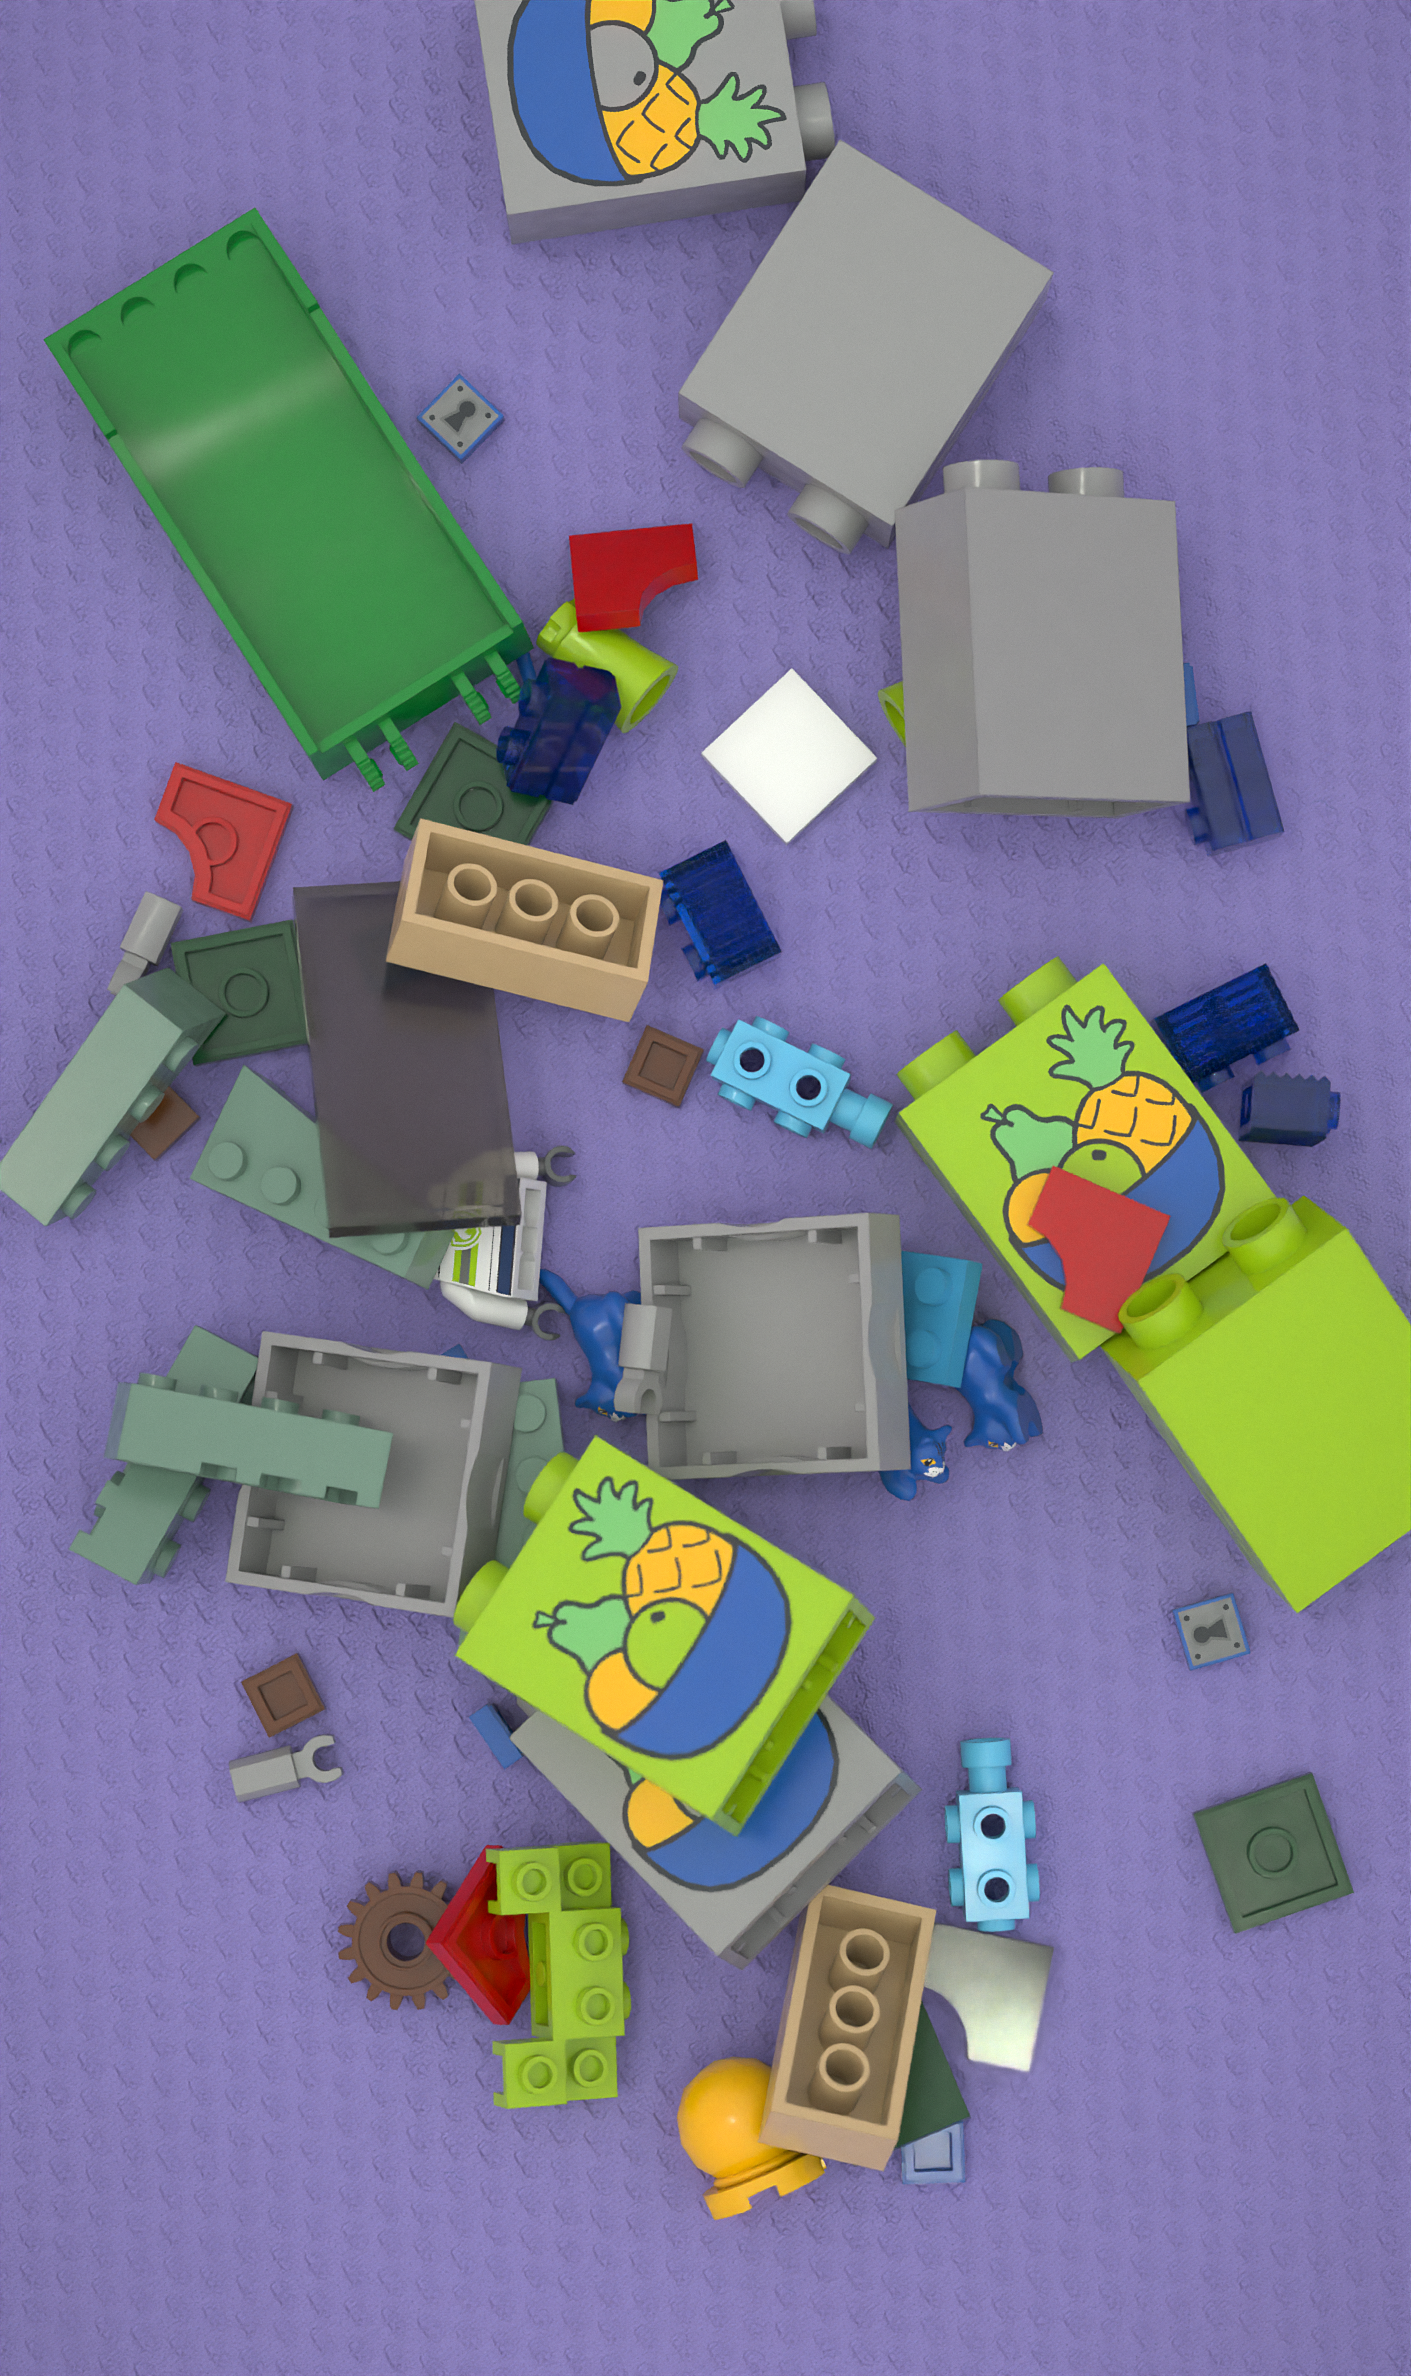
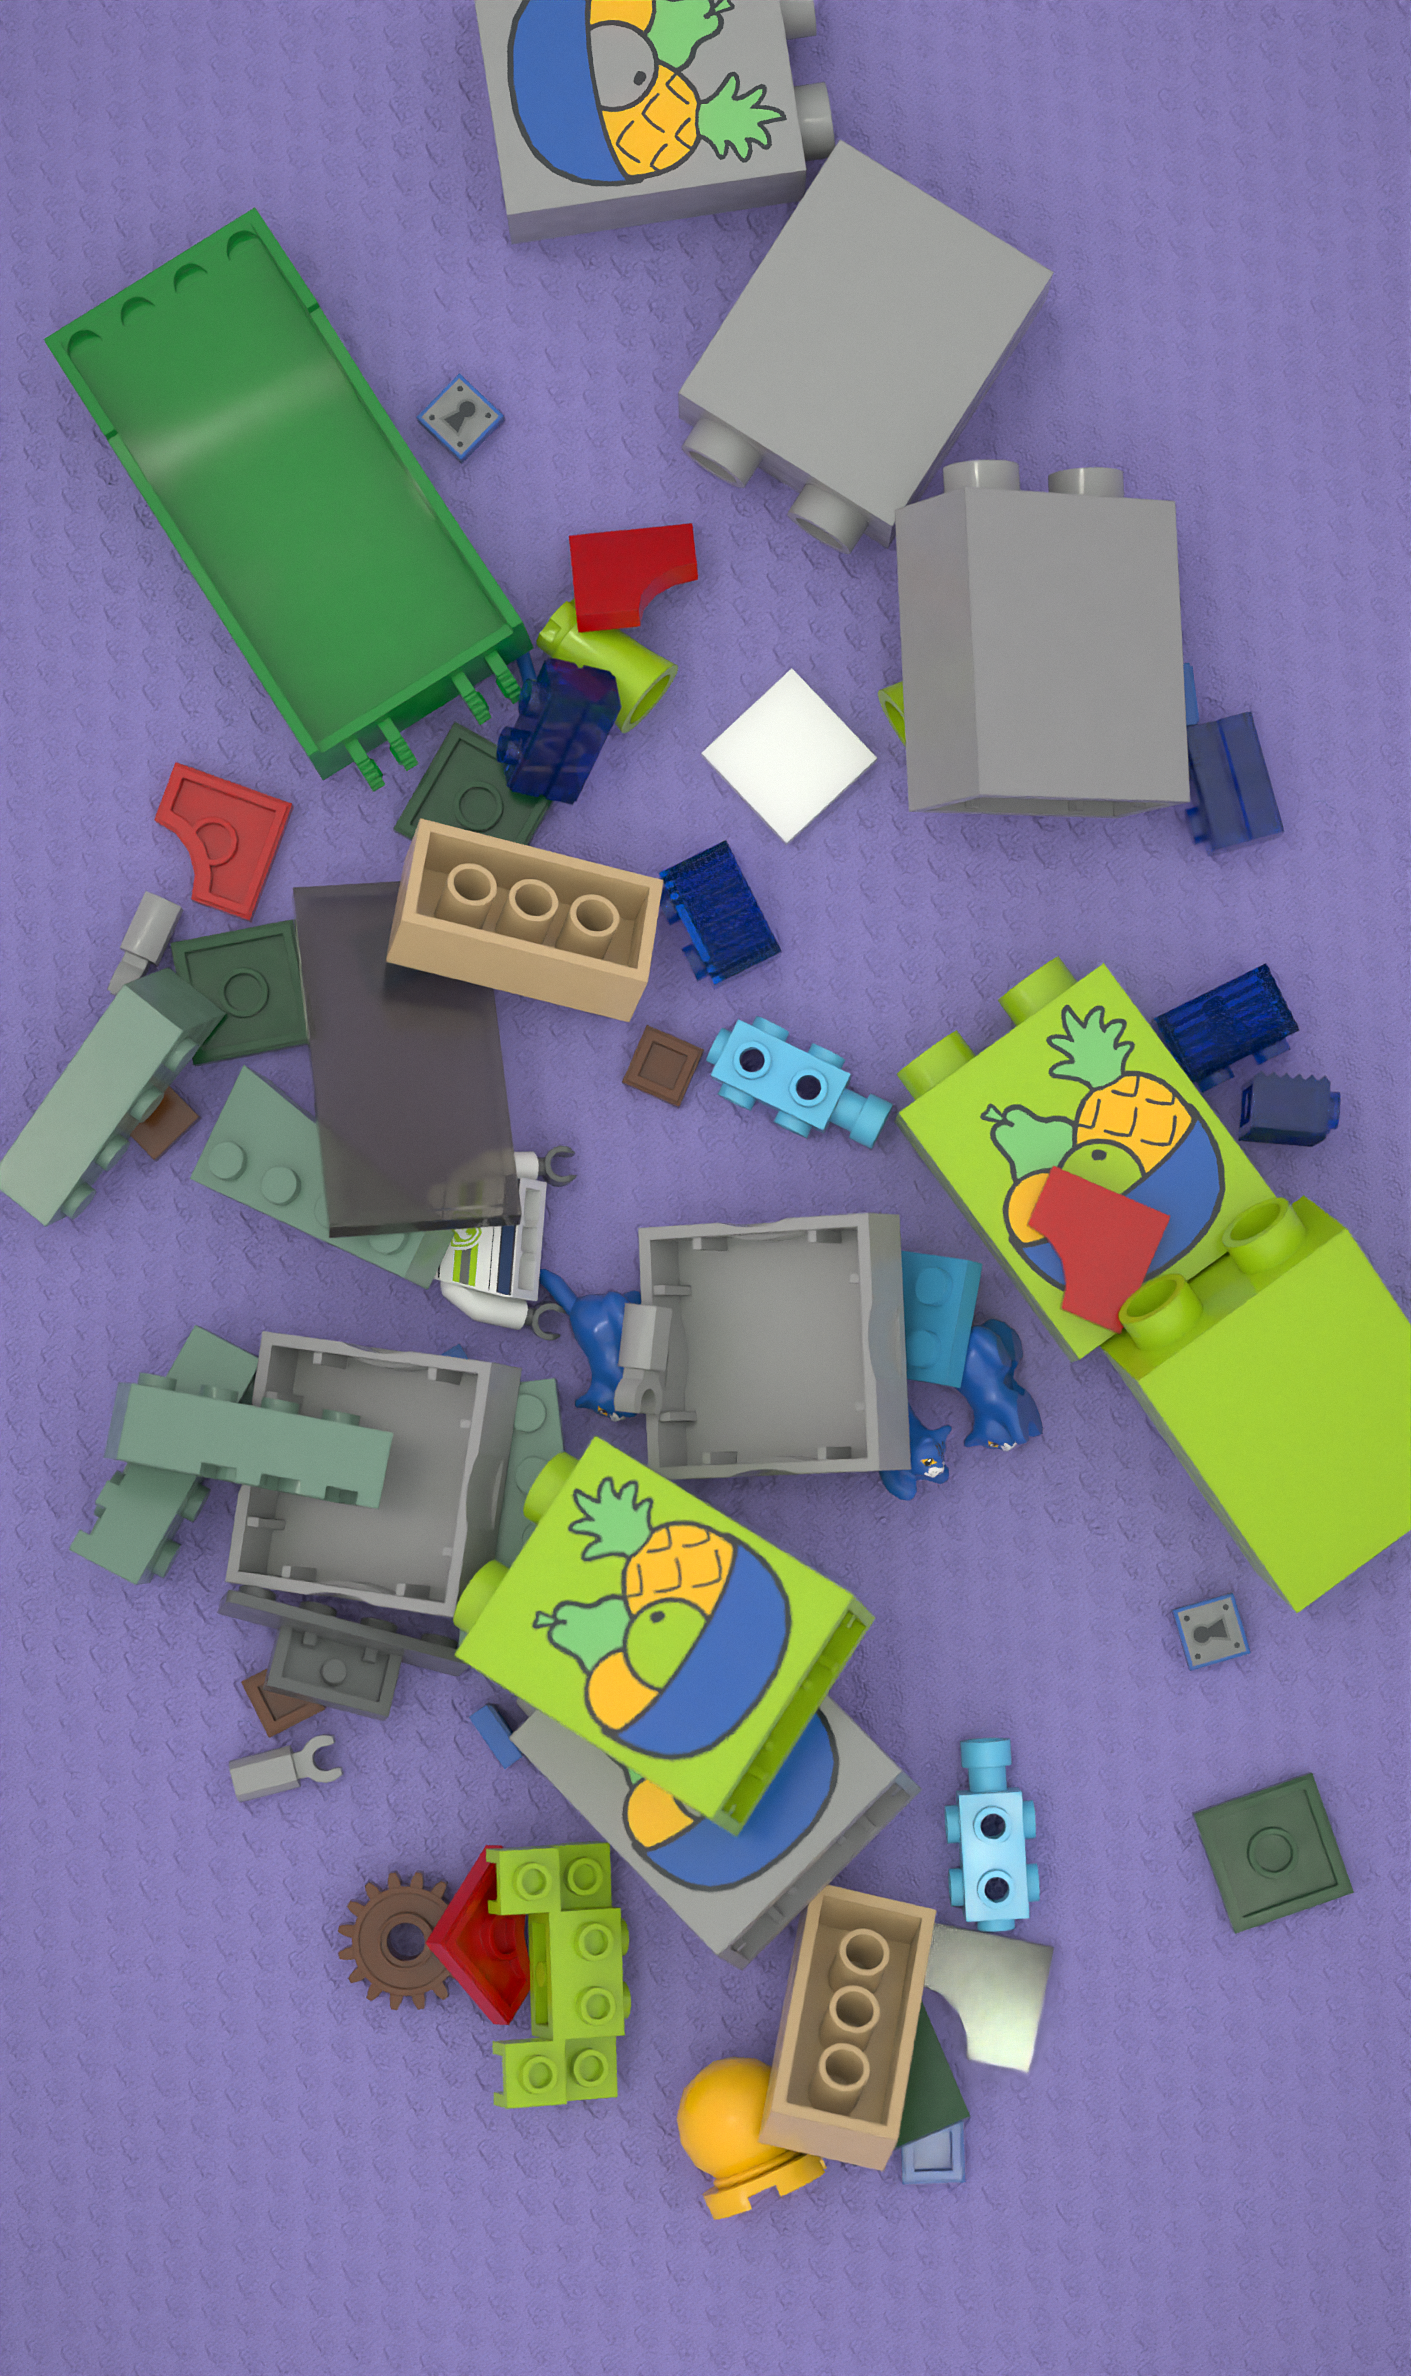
none -> dark grey bracket [217,1585,469,1721]

